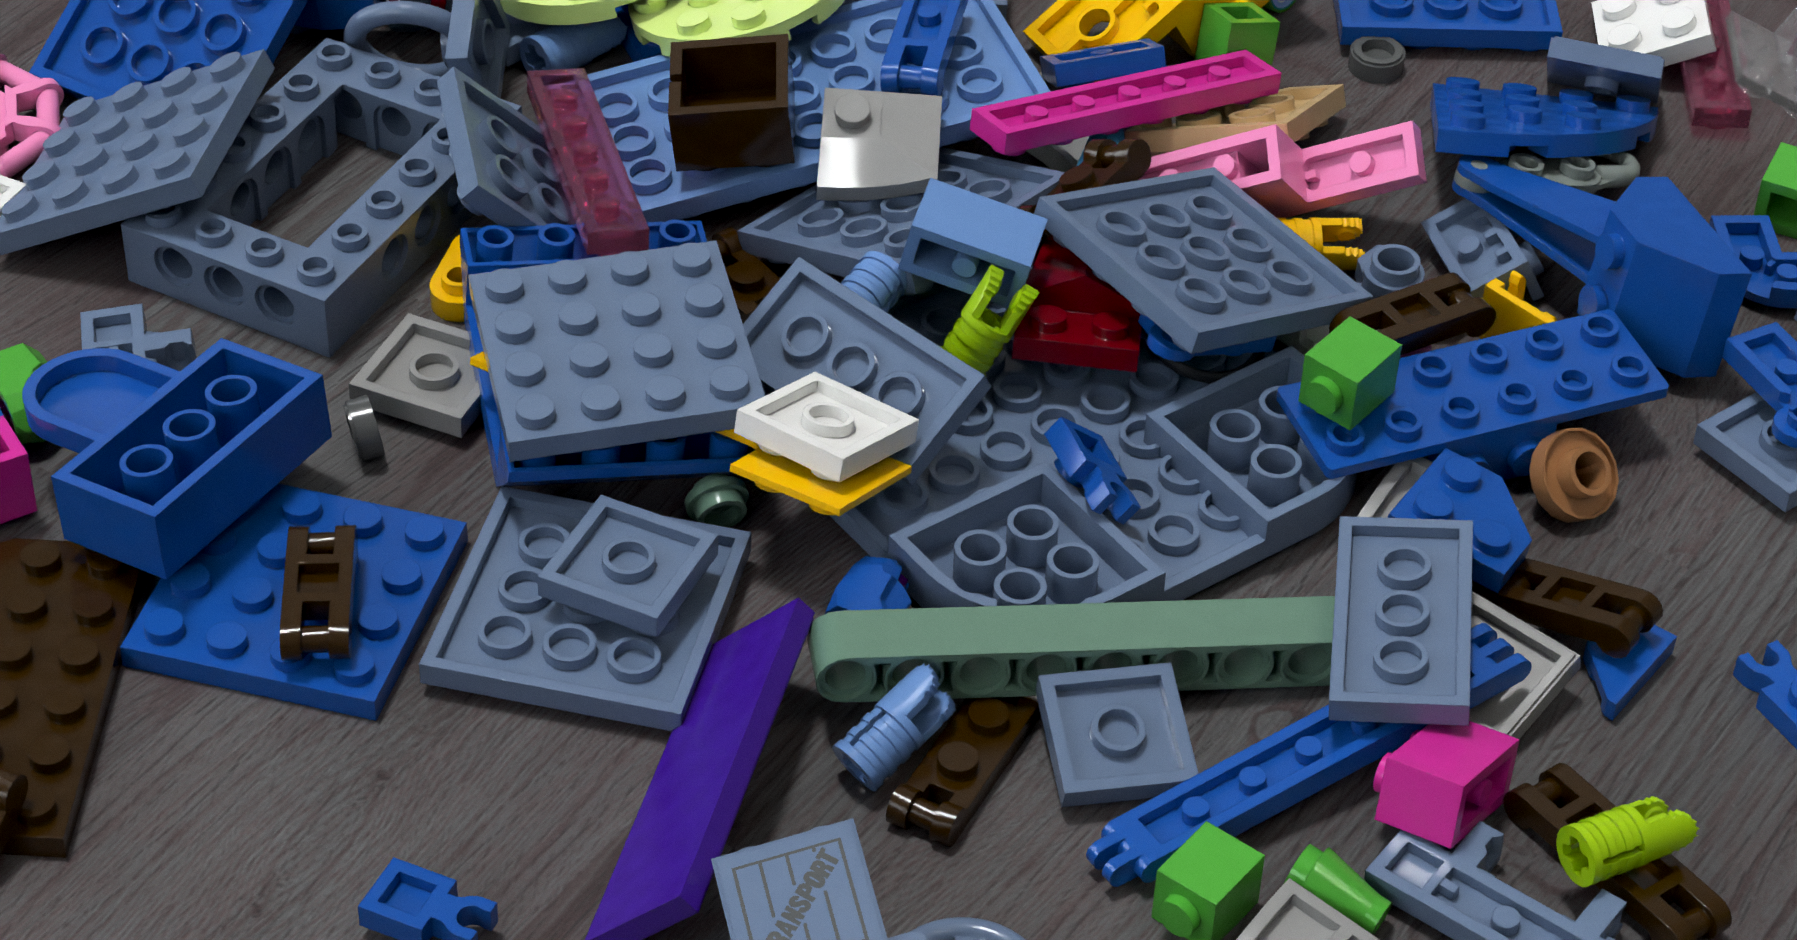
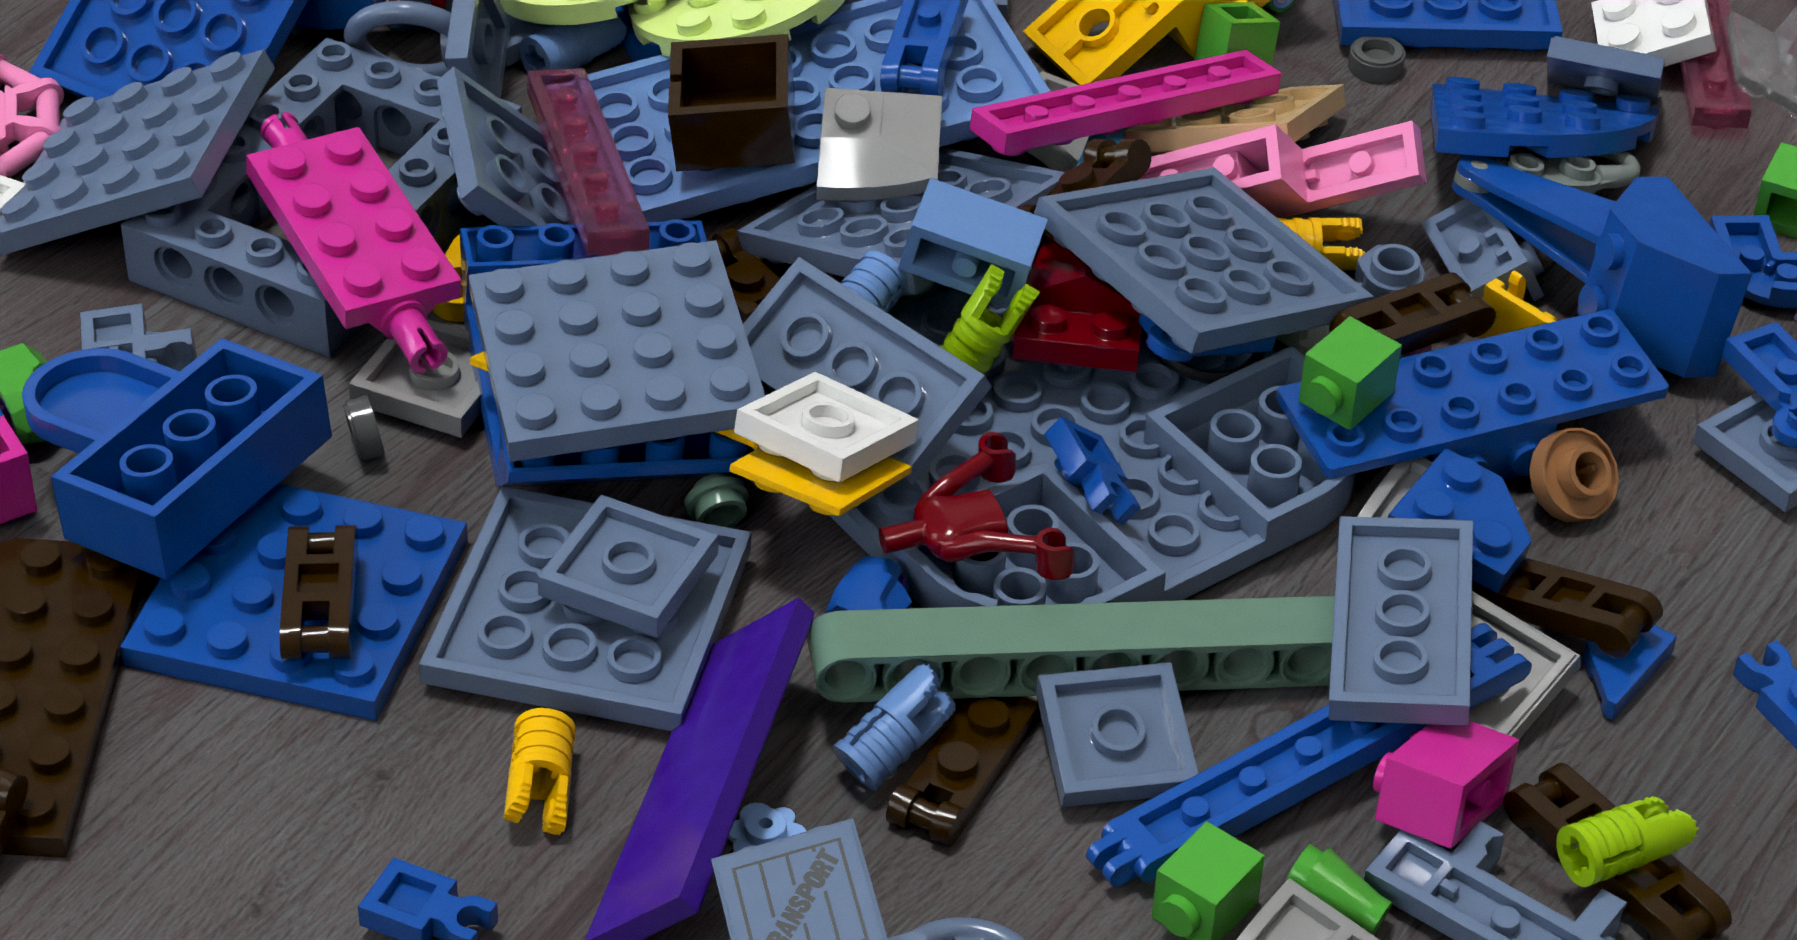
blue plate [1040,38,1166,89] -> none
none -> dark pink plate [246,112,461,373]
none -> yellow hinge [504,708,576,835]
none -> light blue plant [728,803,806,852]
none -> dark red piece [879,432,1075,580]

